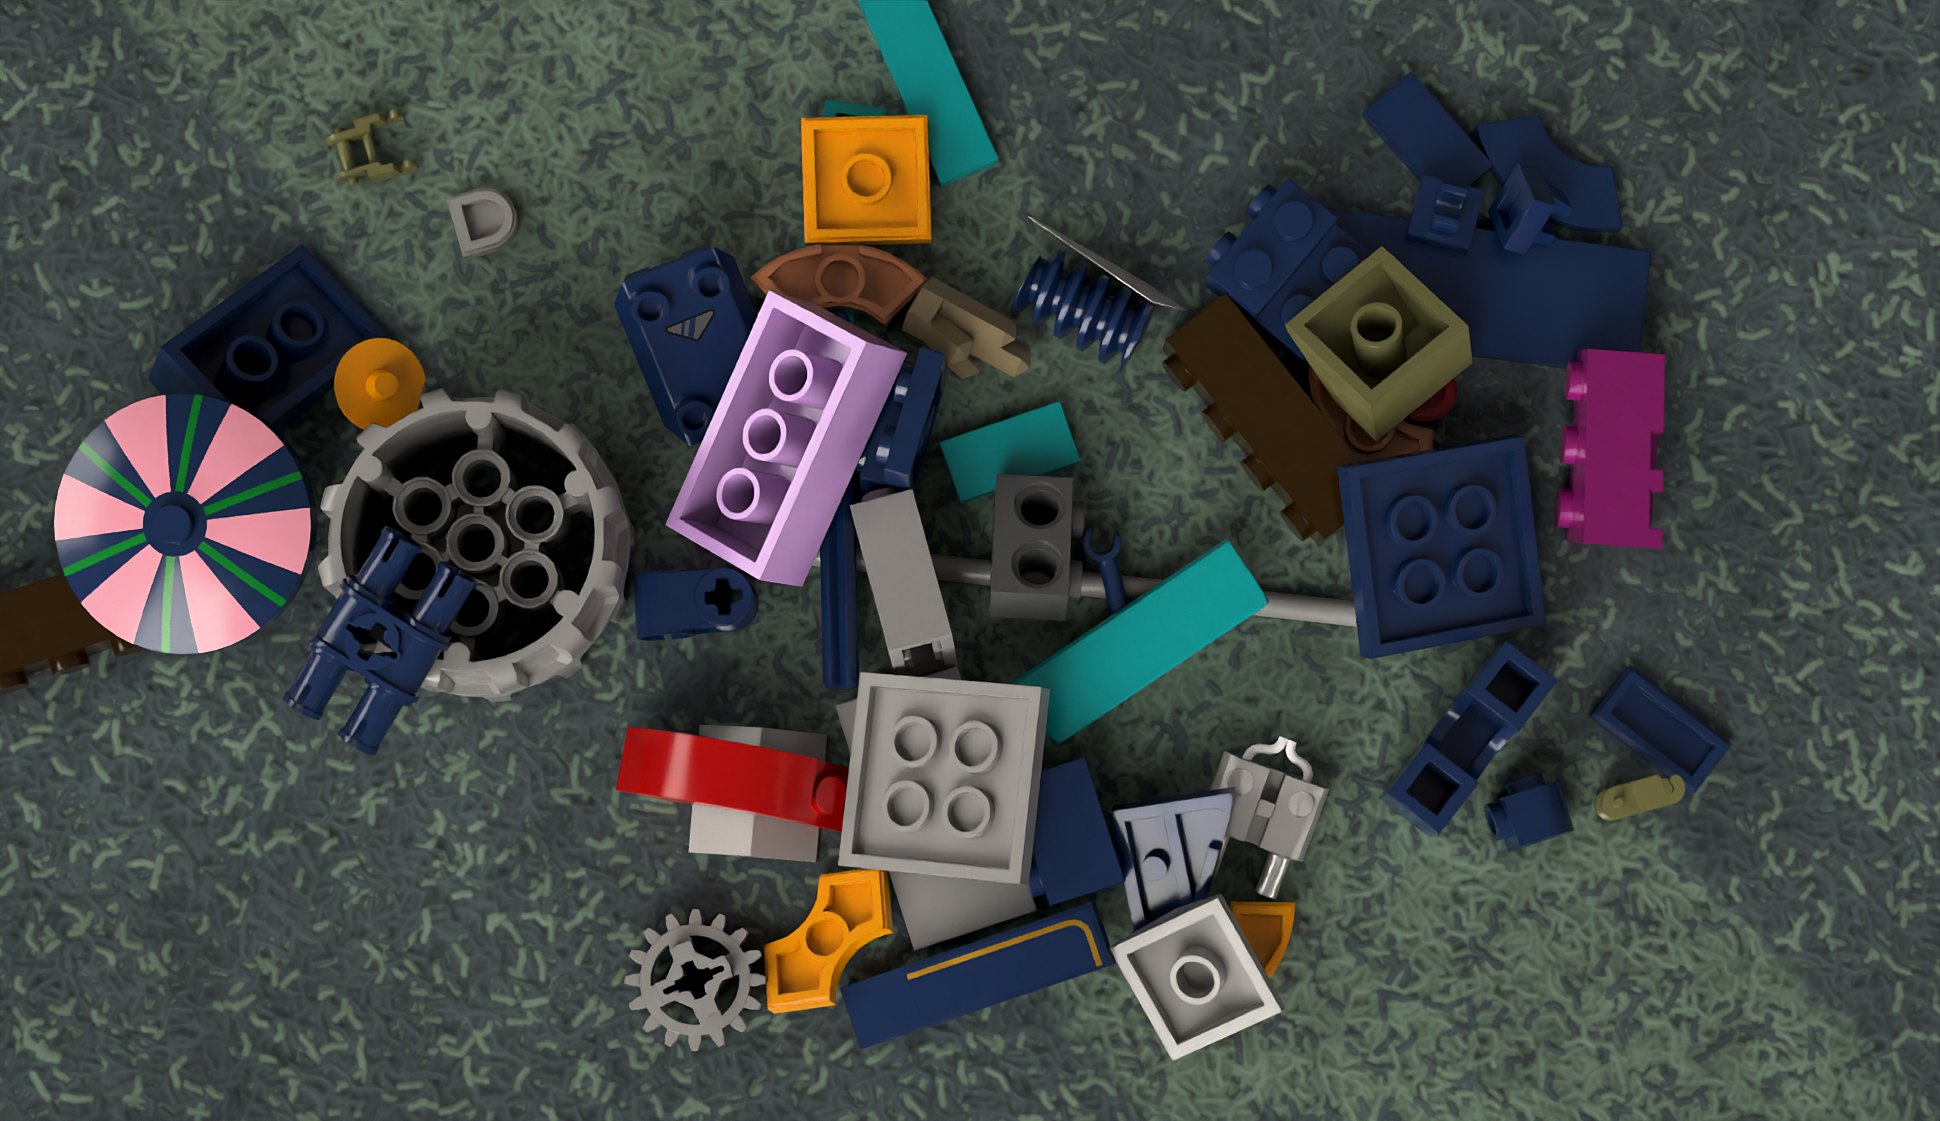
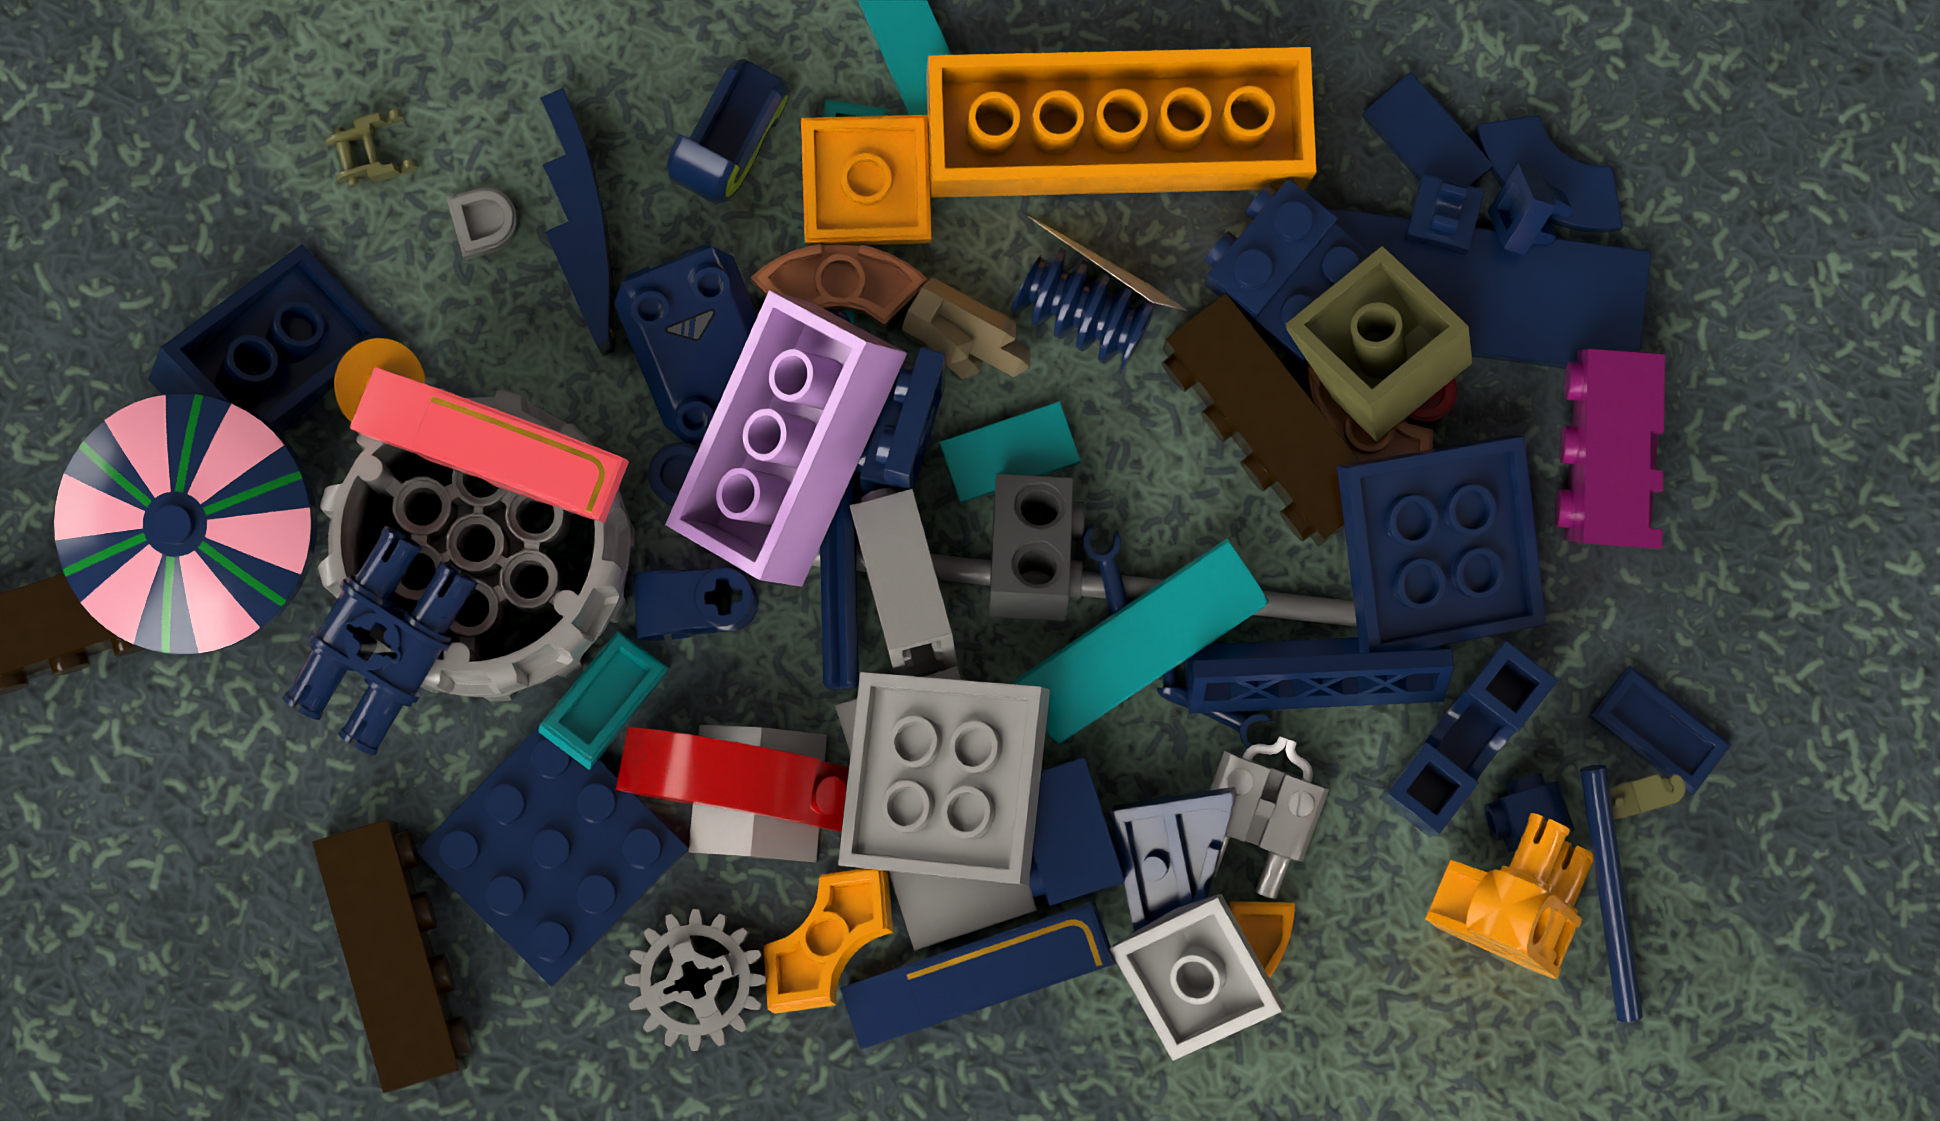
none -> dark brown brick [312,819,473,1093]
none -> coral slope [350,367,629,523]
none -> dark blue plate [415,725,689,987]
none -> teal tile [538,631,669,770]
none -> dark blue slope [540,88,616,356]
none -> dark blue tile [648,442,699,506]
none -> dark blue animal [667,58,790,205]
none -> light orange brick [926,47,1316,198]
none -> dark blue piece [1157,667,1274,749]
none -> dark blue fence [1184,637,1454,714]
none -> light orange piece [1425,813,1594,980]
none -> dark blue bar [1580,765,1643,1022]

